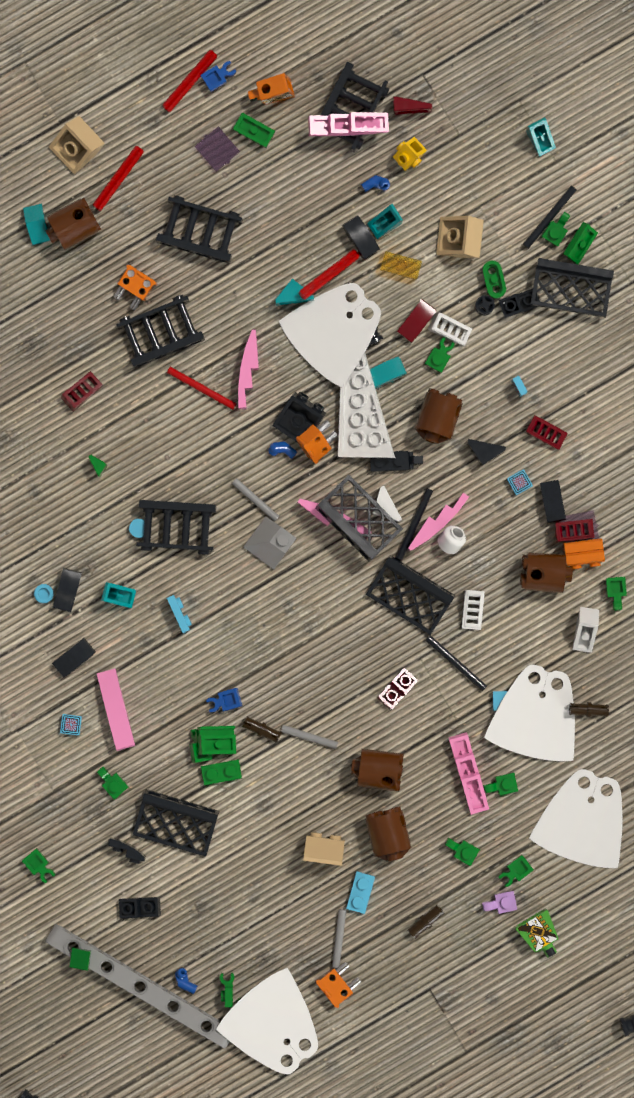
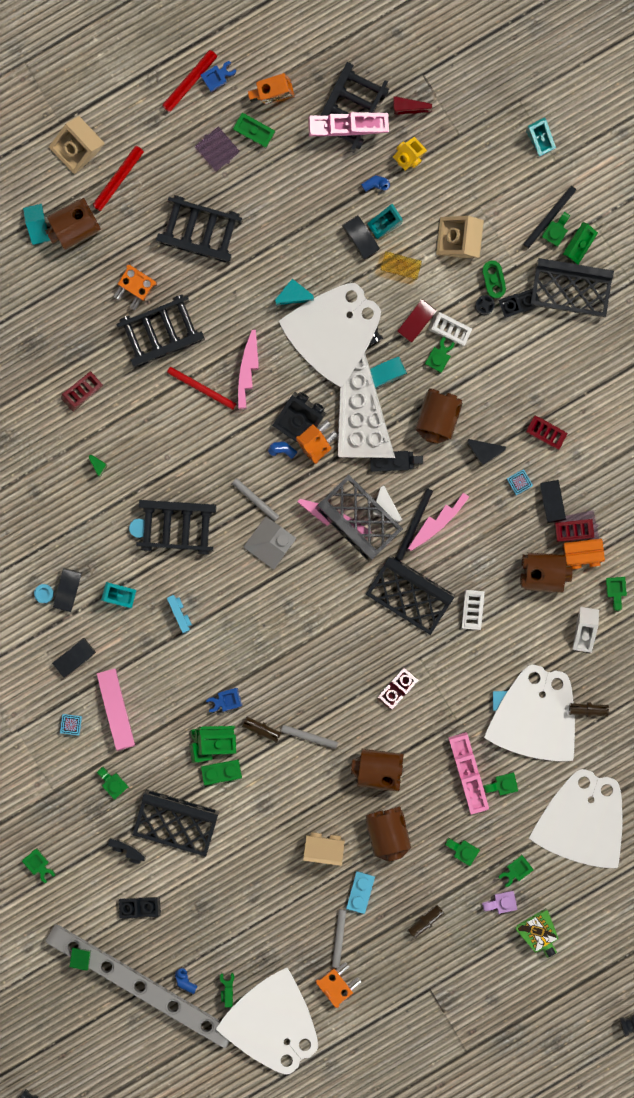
red axle [299,249,360,300] -> none
black bar [425,635,487,691] -> none
white head [437,526,466,554] -> none
medium azure tile [511,376,528,397] -> none

